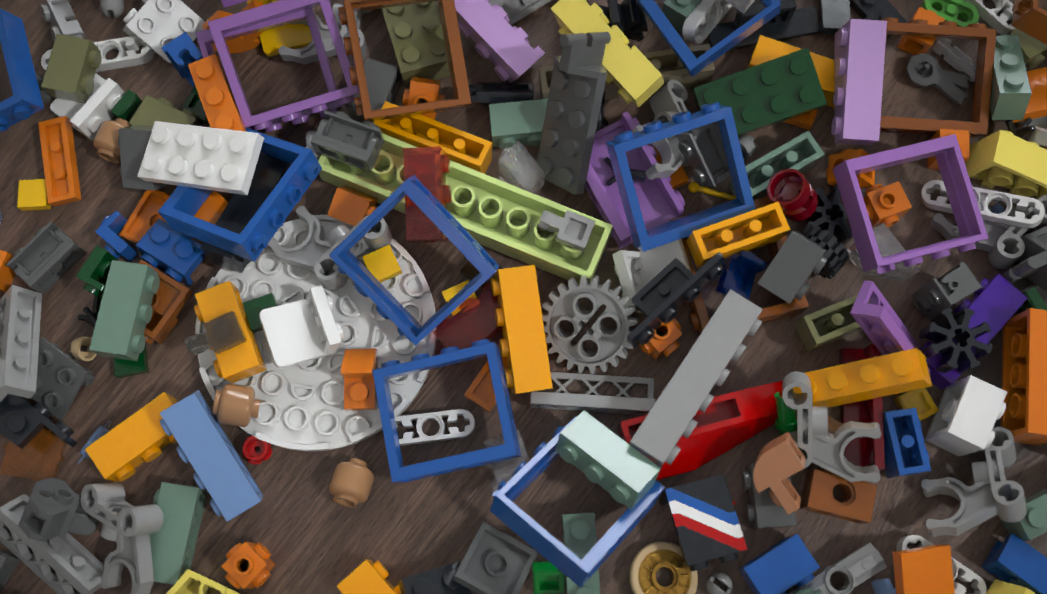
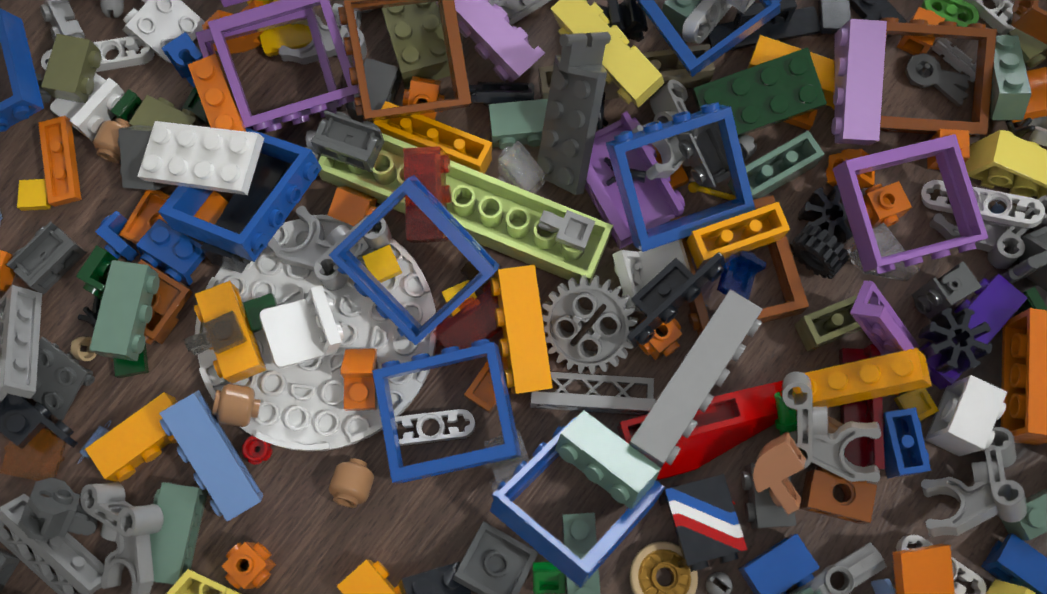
dark grey hinge [758,231,828,304] -> none
dark red wheel [767,168,818,221] -> none

